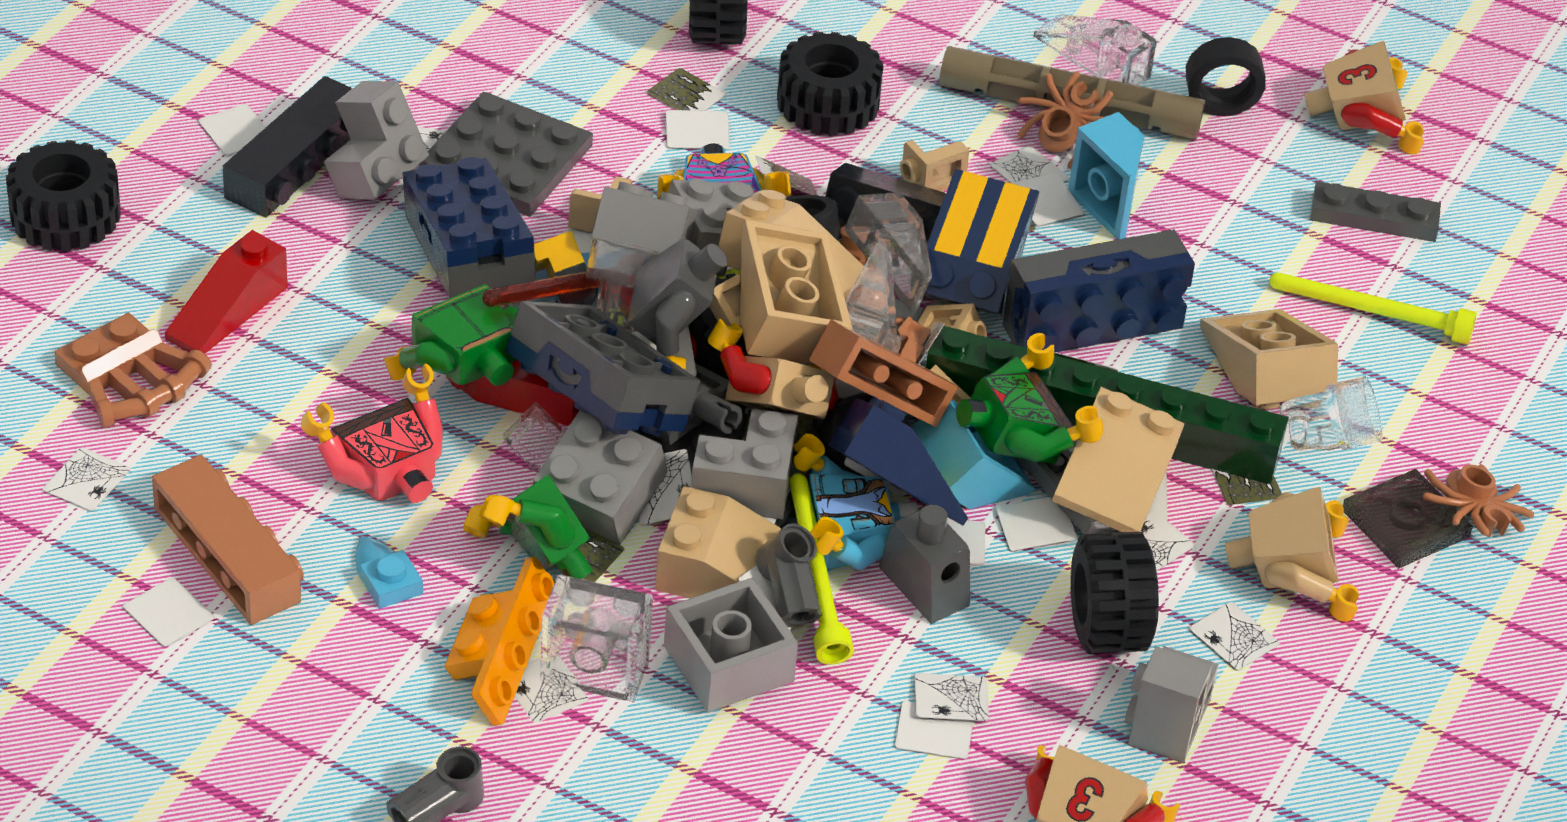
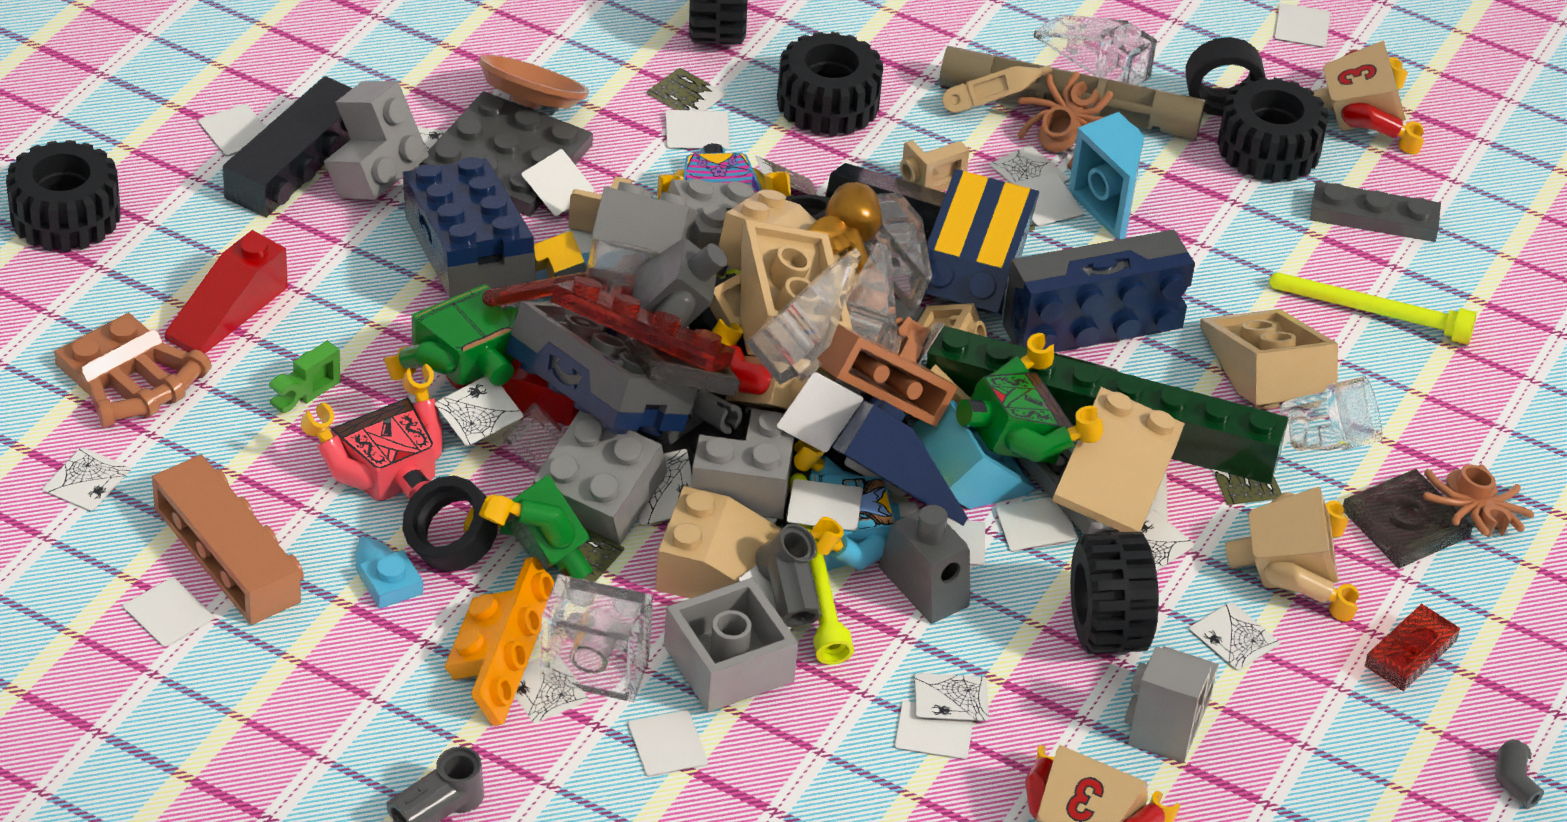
none -> bright green plate [269,340,341,413]
none -> black tyre [402,475,498,572]
none -> white sticker [435,377,523,446]
none -> nougat piece [478,54,589,109]
none -> white sticker [522,149,595,216]
none -> clear red plate [550,276,735,372]
none -> clear smoke tile [625,329,741,397]
none -> white sticker [628,710,708,776]
none -> clear slope [745,248,862,385]
none -> white sticker [777,372,863,452]
none -> white sticker [787,479,863,531]
none -> pearl gold piece [808,182,882,274]
none -> tan piece [942,65,1053,113]
none -> black tyre [1217,77,1328,182]
none -> white sticker [1275,3,1331,47]
none -> clear red plate [1364,603,1461,692]
none -> dark grey arm [1495,739,1544,809]

